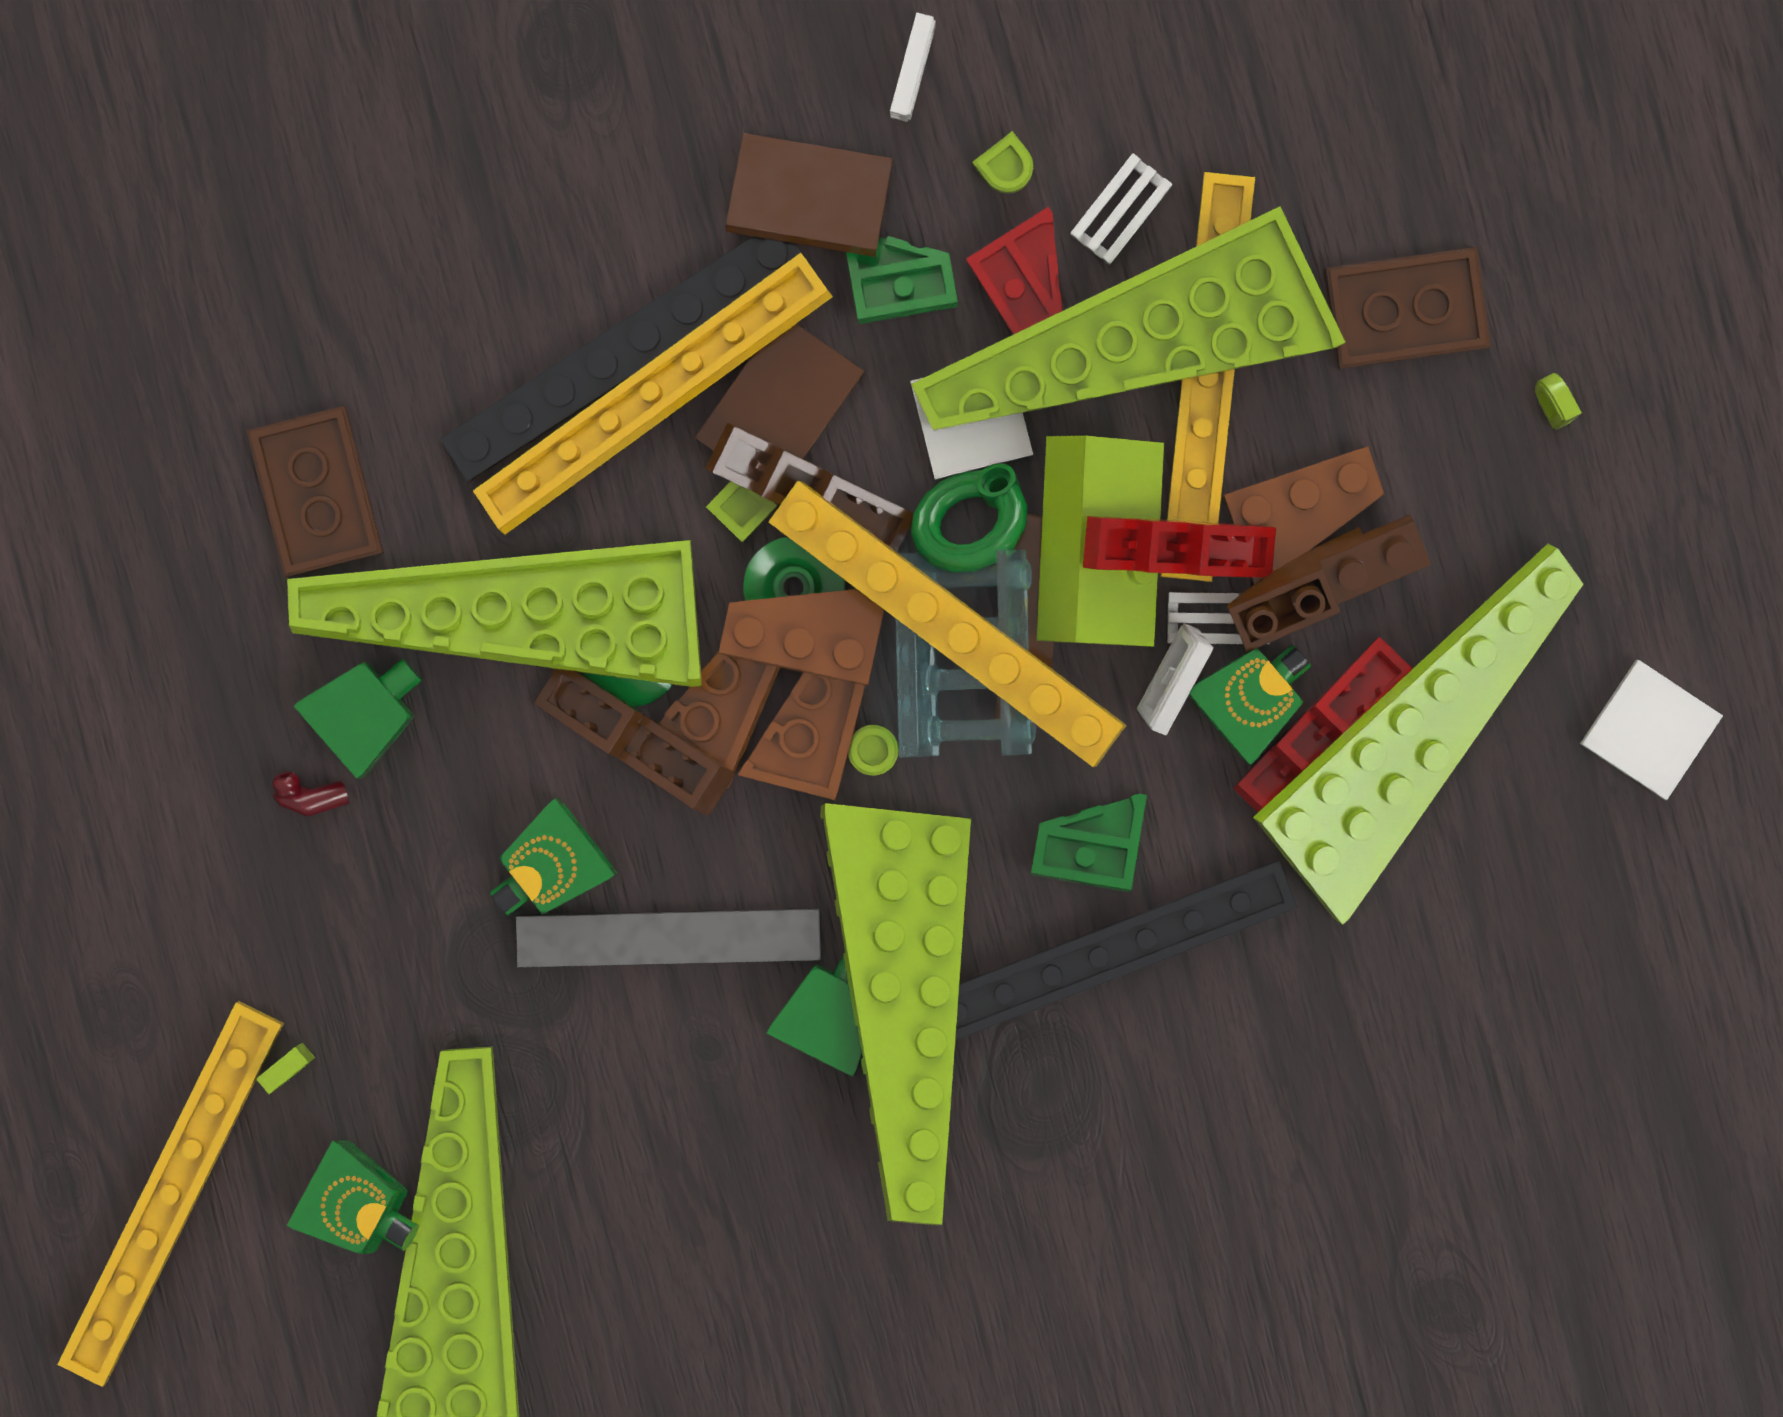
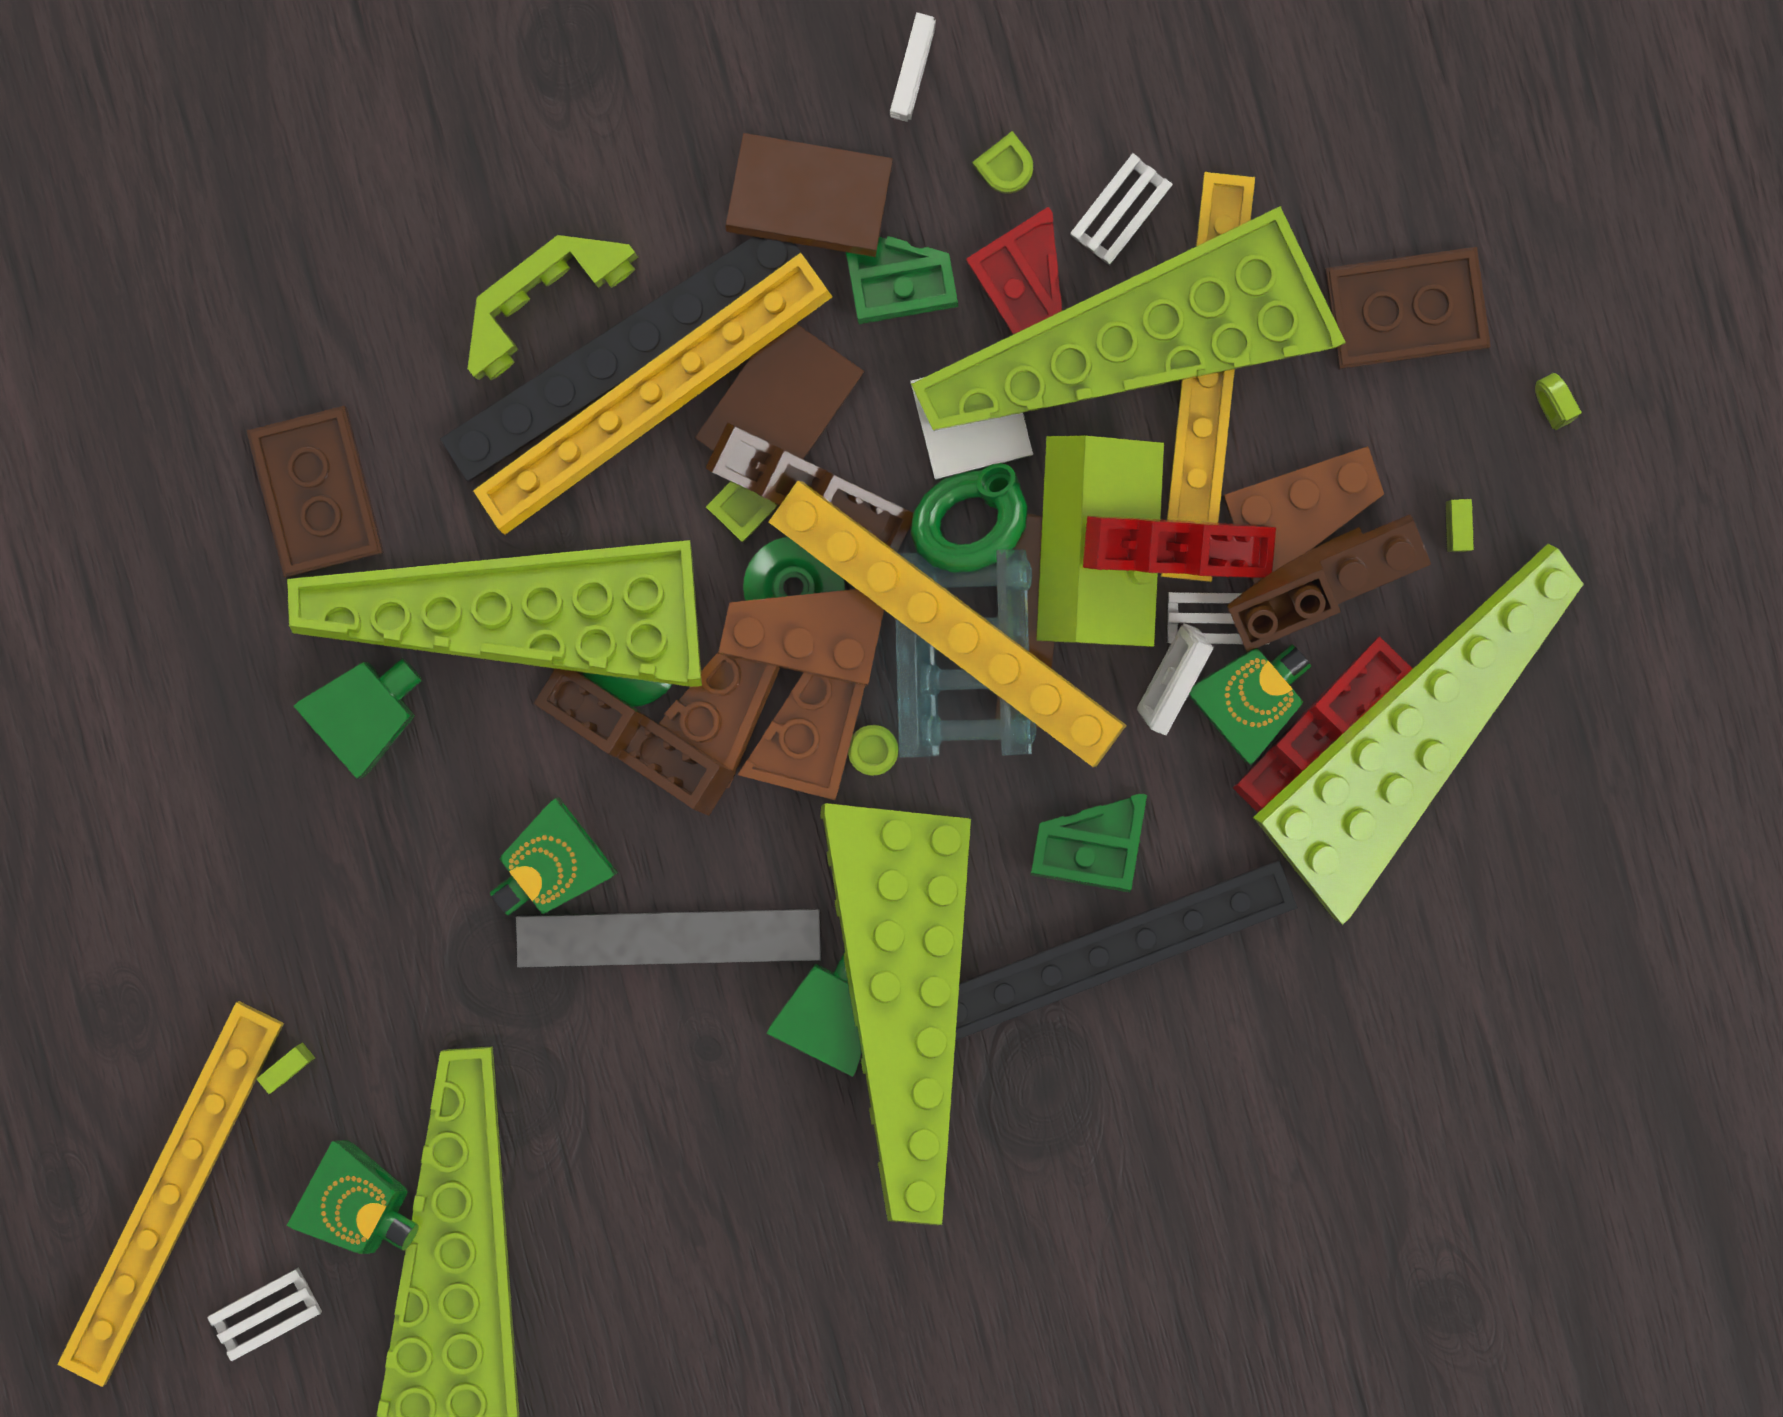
dark red arm [272,771,349,816] -> none
white tile [1580,660,1723,800] -> none
none -> white tile [207,1267,322,1361]
none -> lime slope [467,235,638,380]
none -> lime tile [1446,499,1474,552]

